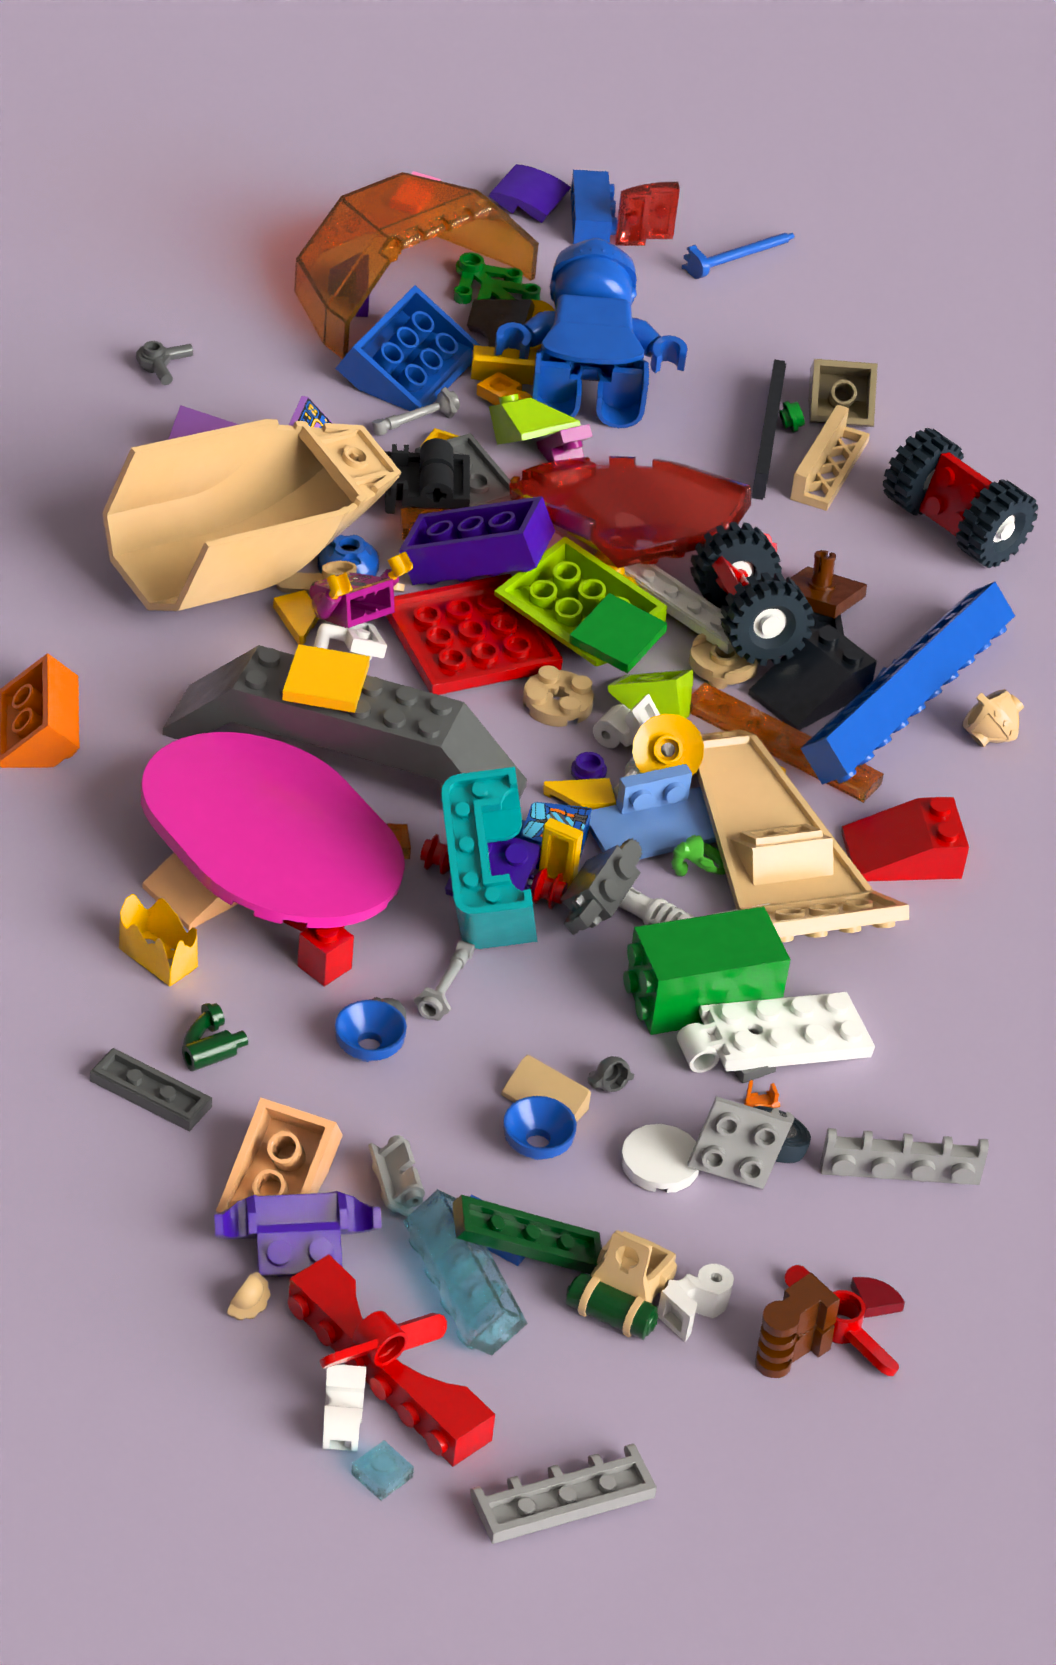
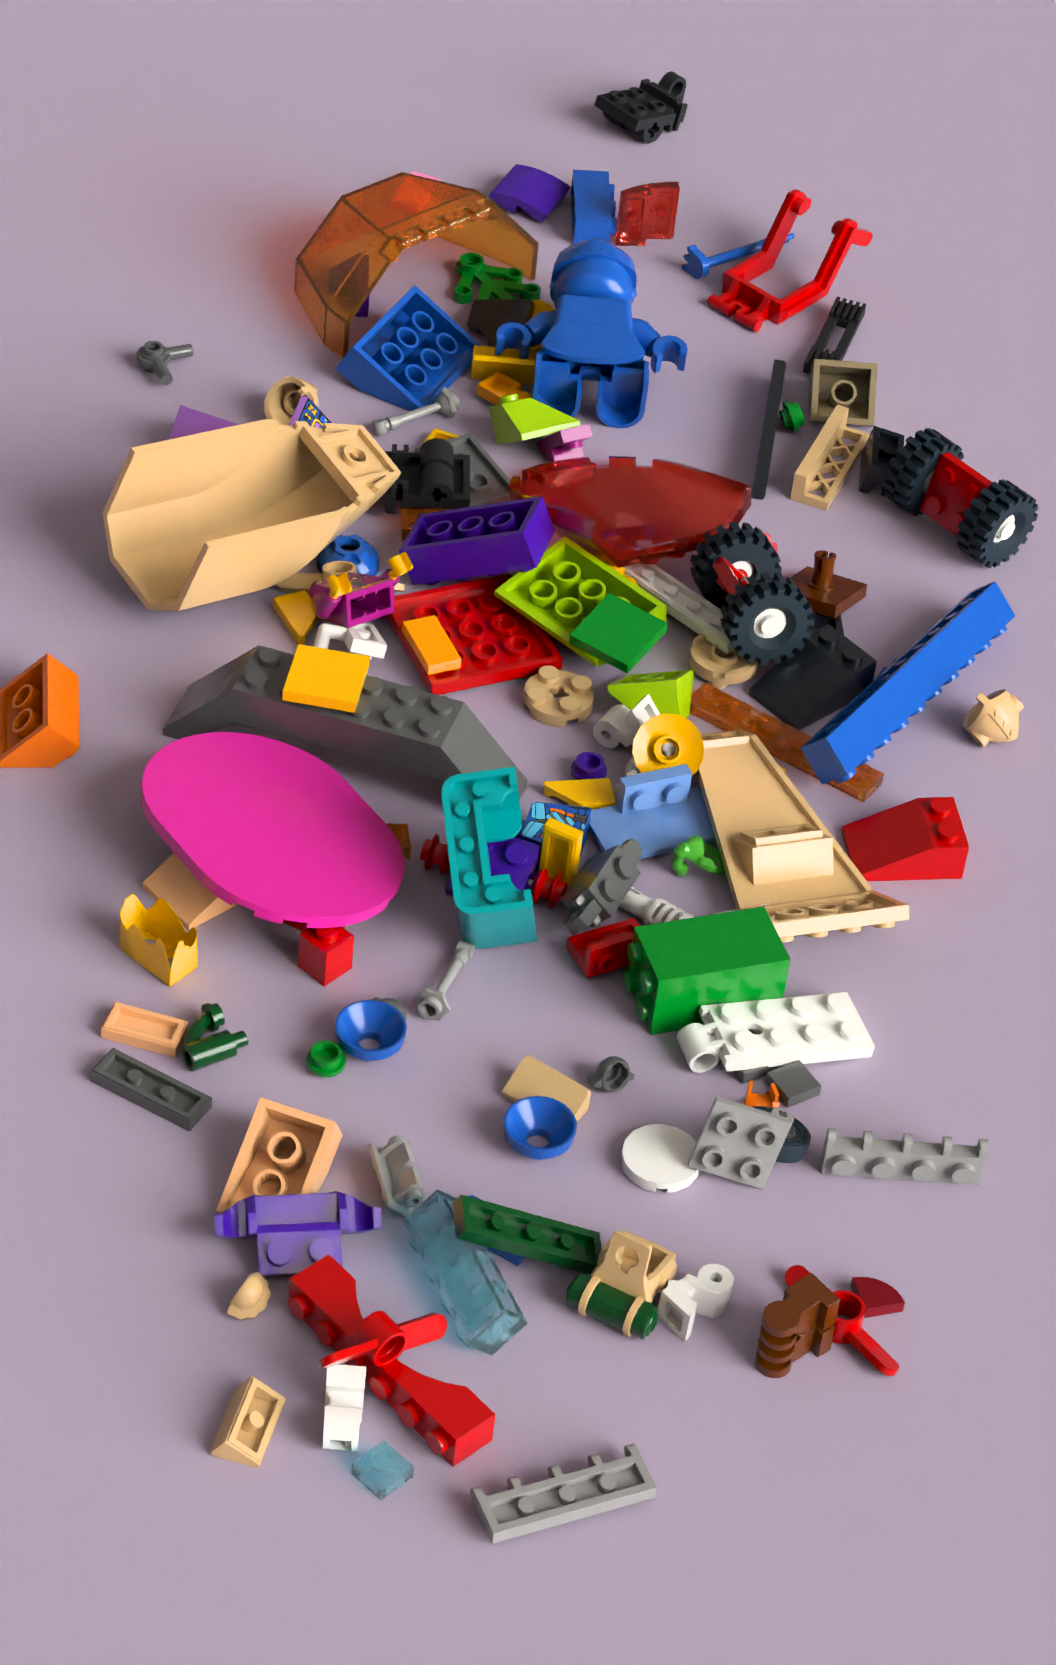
none -> light nougat tile [101,1002,189,1058]
none -> tan slope [209,1376,286,1468]
none -> tan helmet [264,375,319,425]
none -> green plate [306,1041,346,1077]
none -> light orange tile [402,615,461,675]
none -> red bracket [566,918,640,978]
none -> black plate [594,71,688,144]
none -> red piece [707,189,873,332]
none -> dark grey tile [765,1060,821,1108]
none -> black container [803,296,866,374]
none -> black hinge [859,426,904,496]

